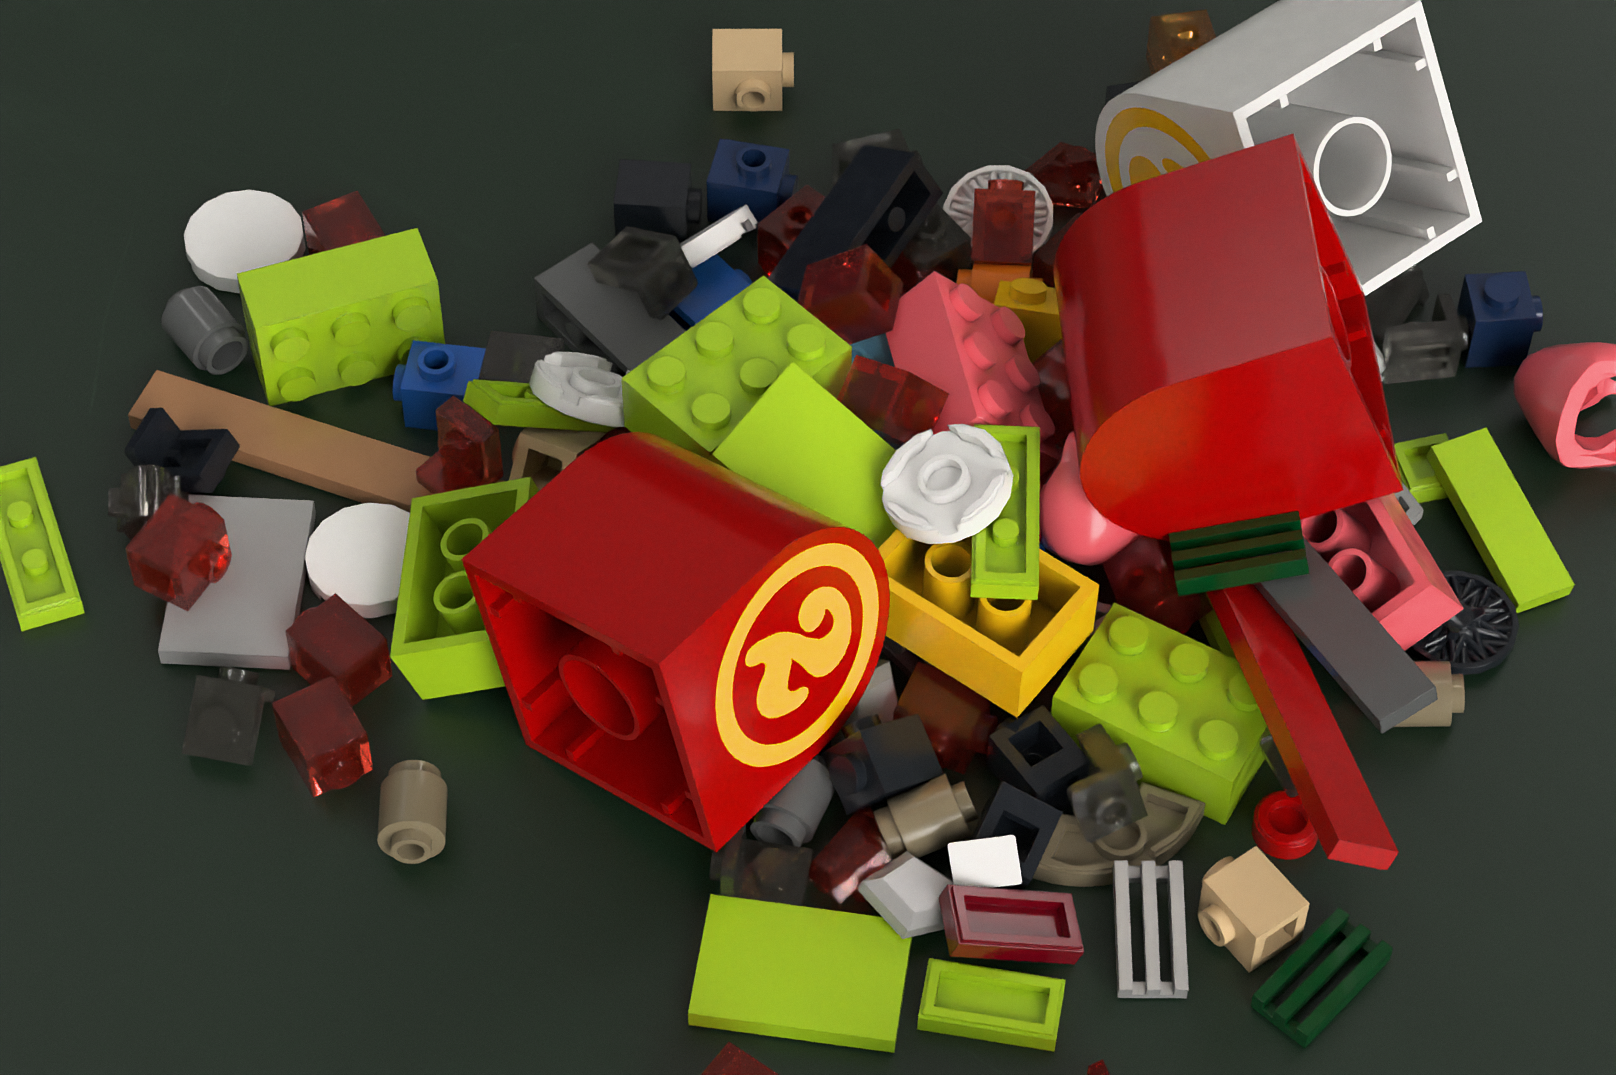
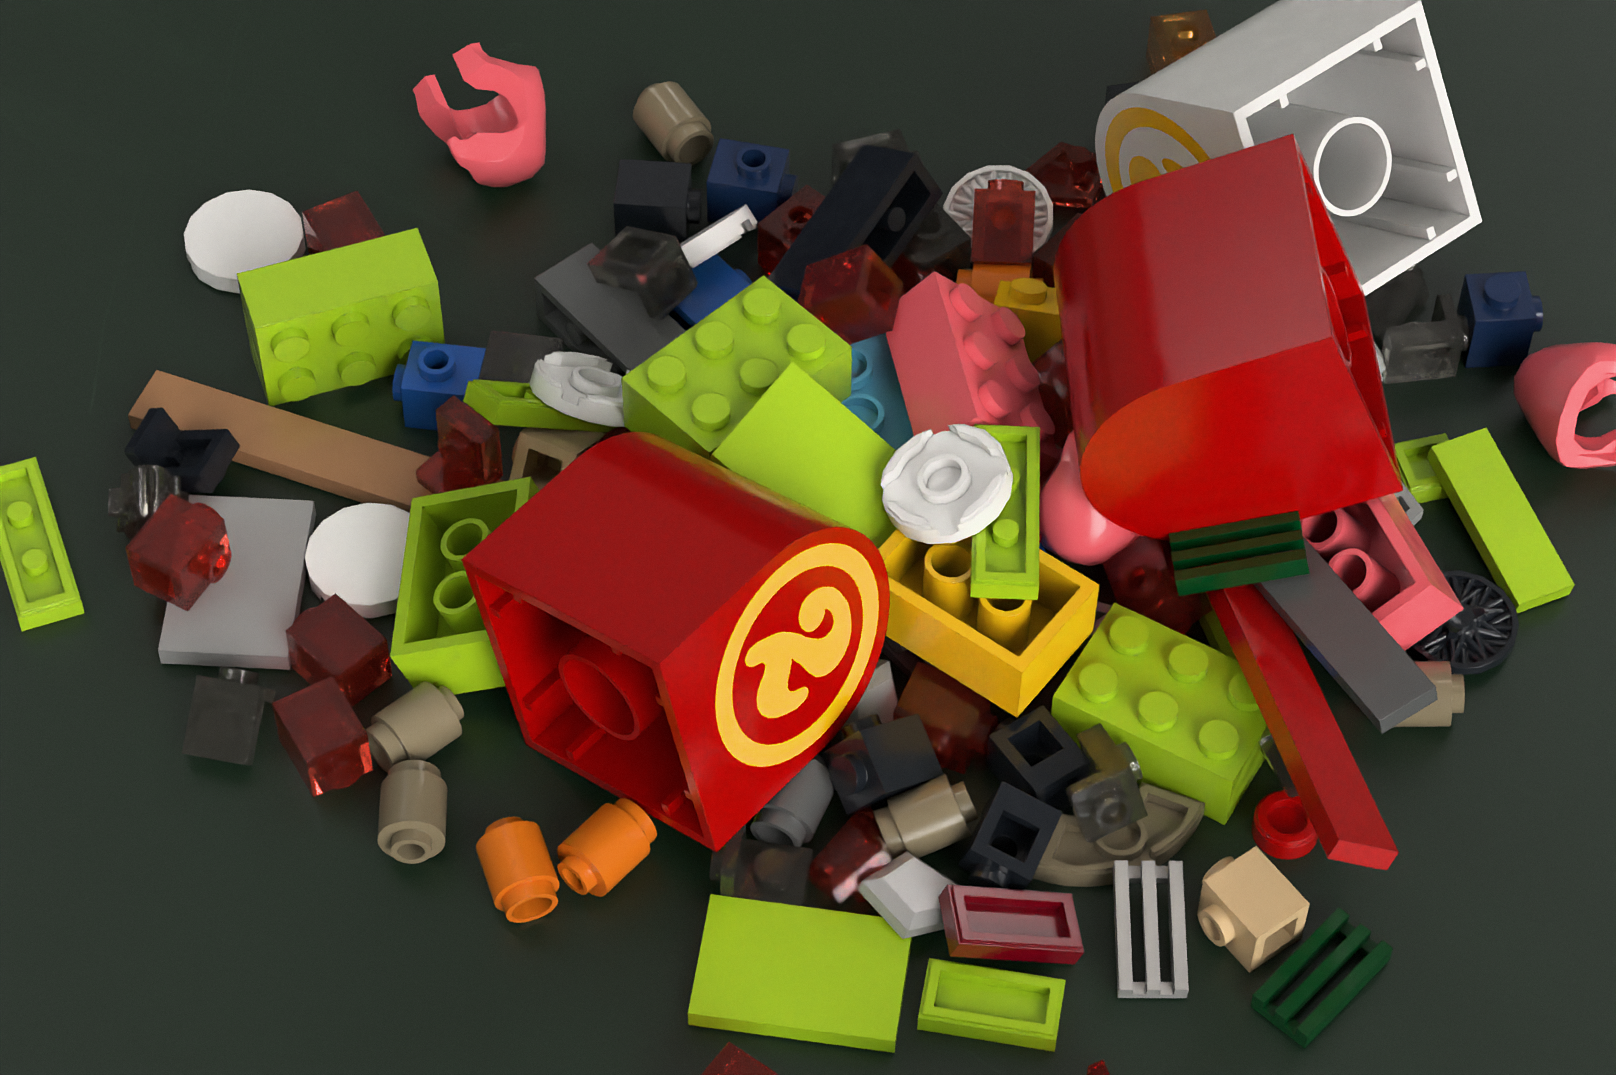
dark grey brick [161,286,248,375] -> none
tan brick [712,29,794,112] -> none
clear red brick [837,355,949,446] -> none
white sticker [948,835,1022,888] -> none
none -> dark tan brick [362,681,464,773]
none -> coral piece [413,42,546,187]
none -> orange brick [475,816,560,923]
none -> orange brick [557,798,657,897]
none -> dark tan brick [633,81,714,166]

